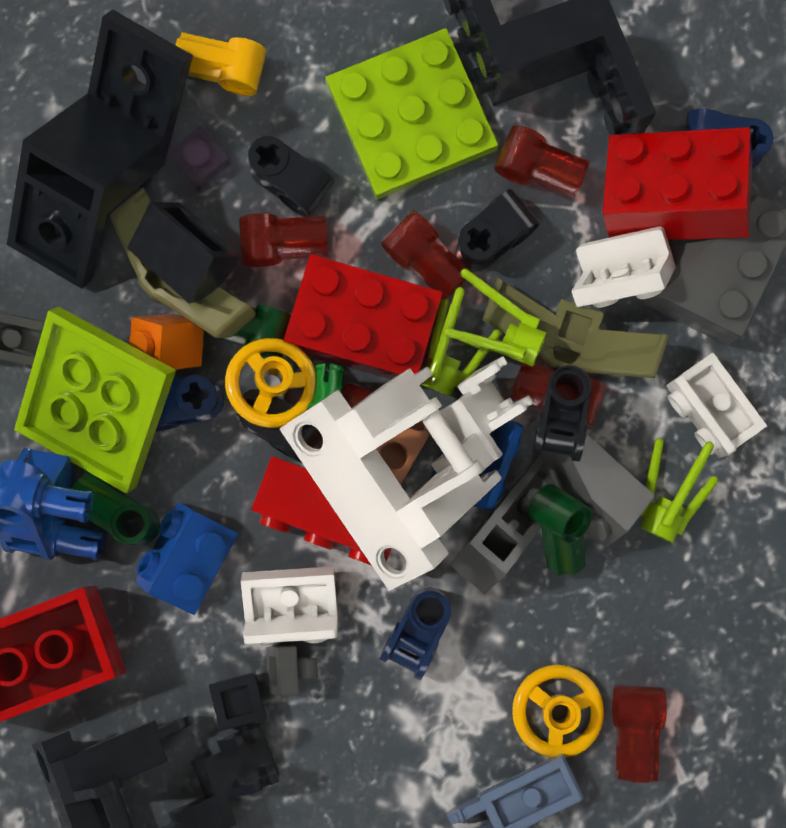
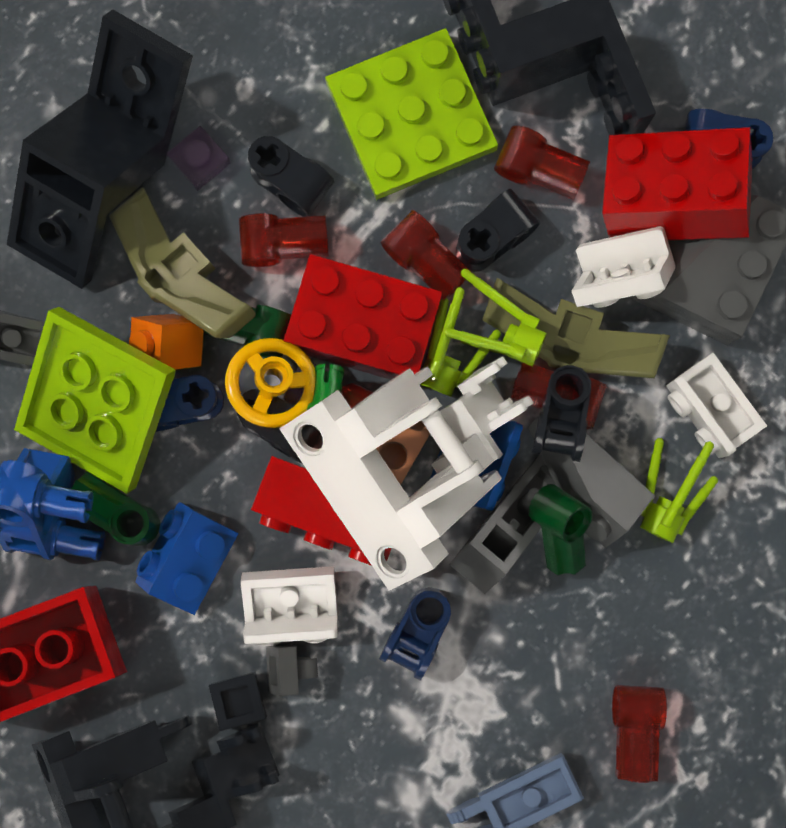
black brick [127,202,241,303] -> none
yellow piece [175,32,267,96] -> none
yellow piece [512,665,604,758] -> none

